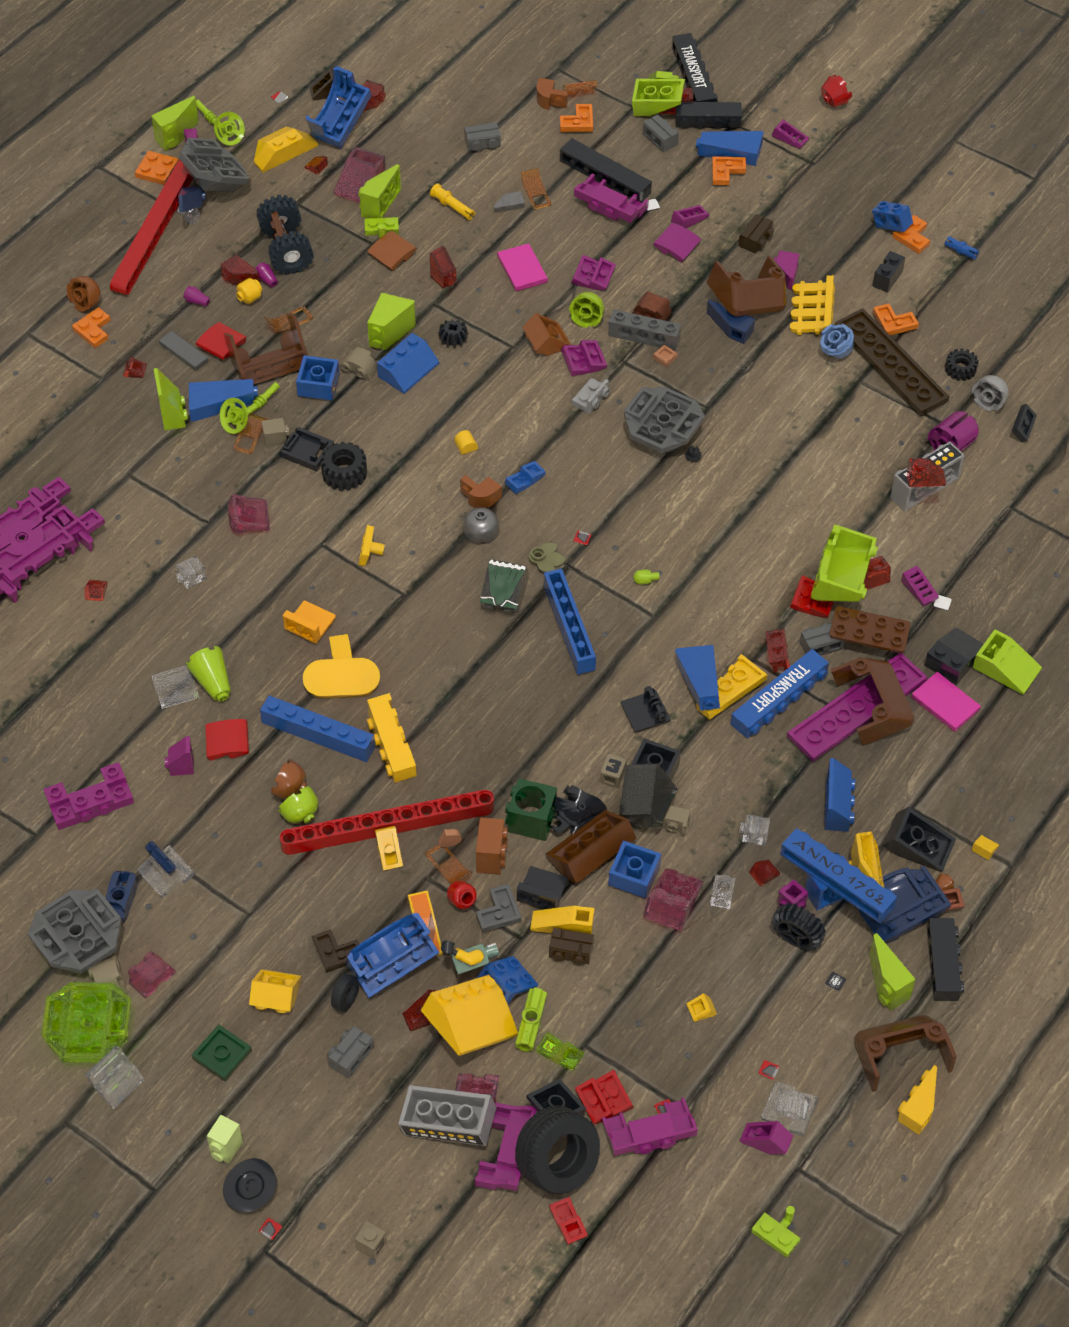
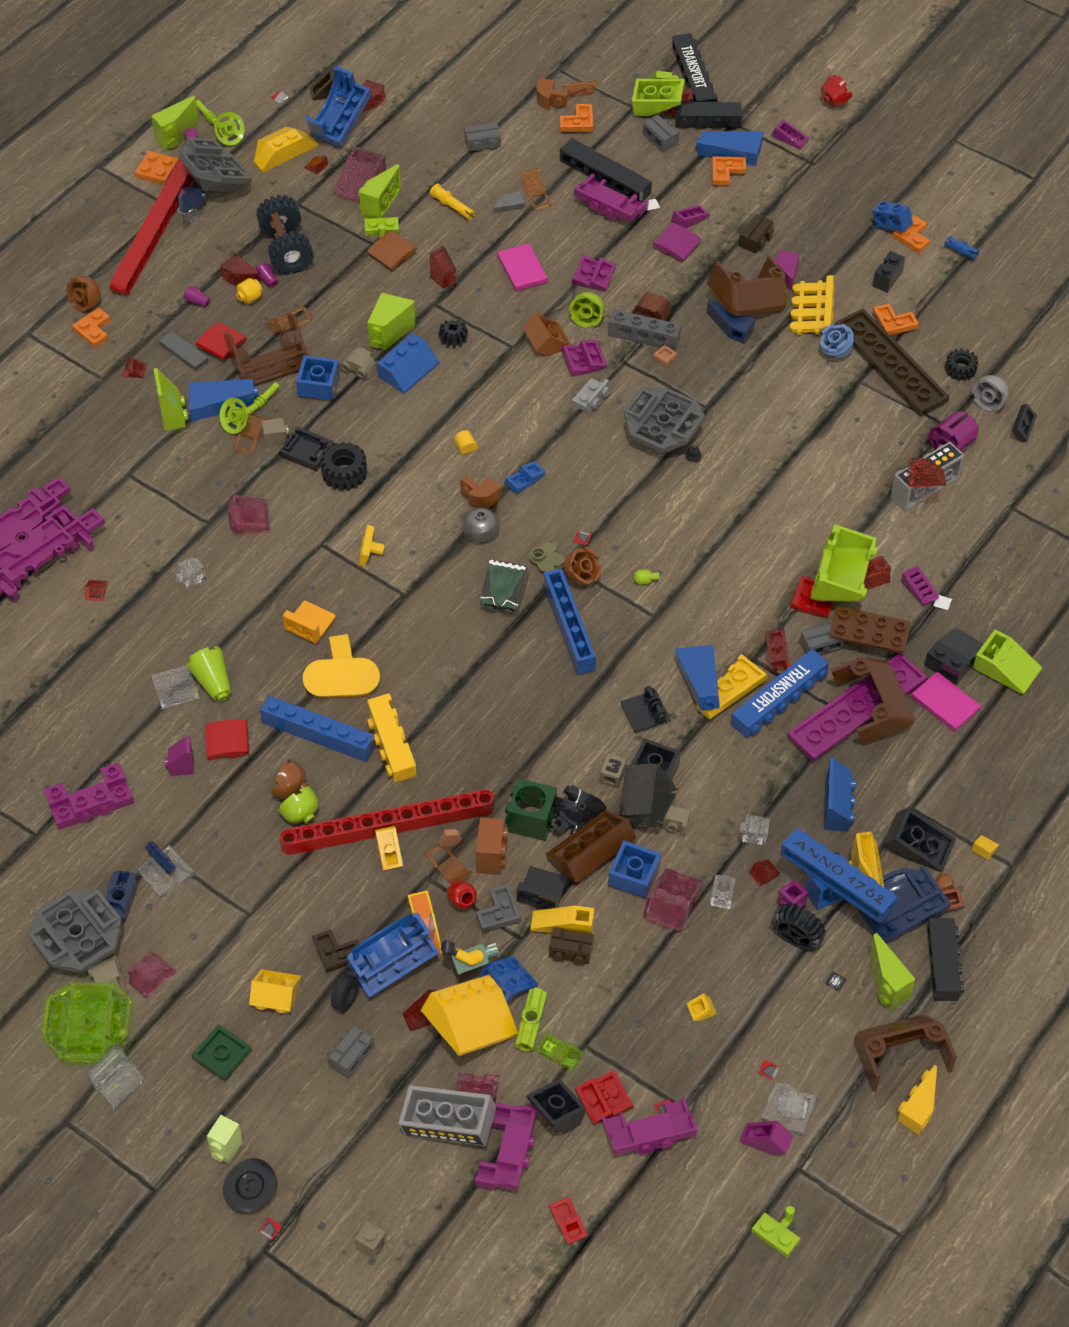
black tyre [515,1106,600,1195] -> none
none -> dark orange cylinder [563,547,602,585]

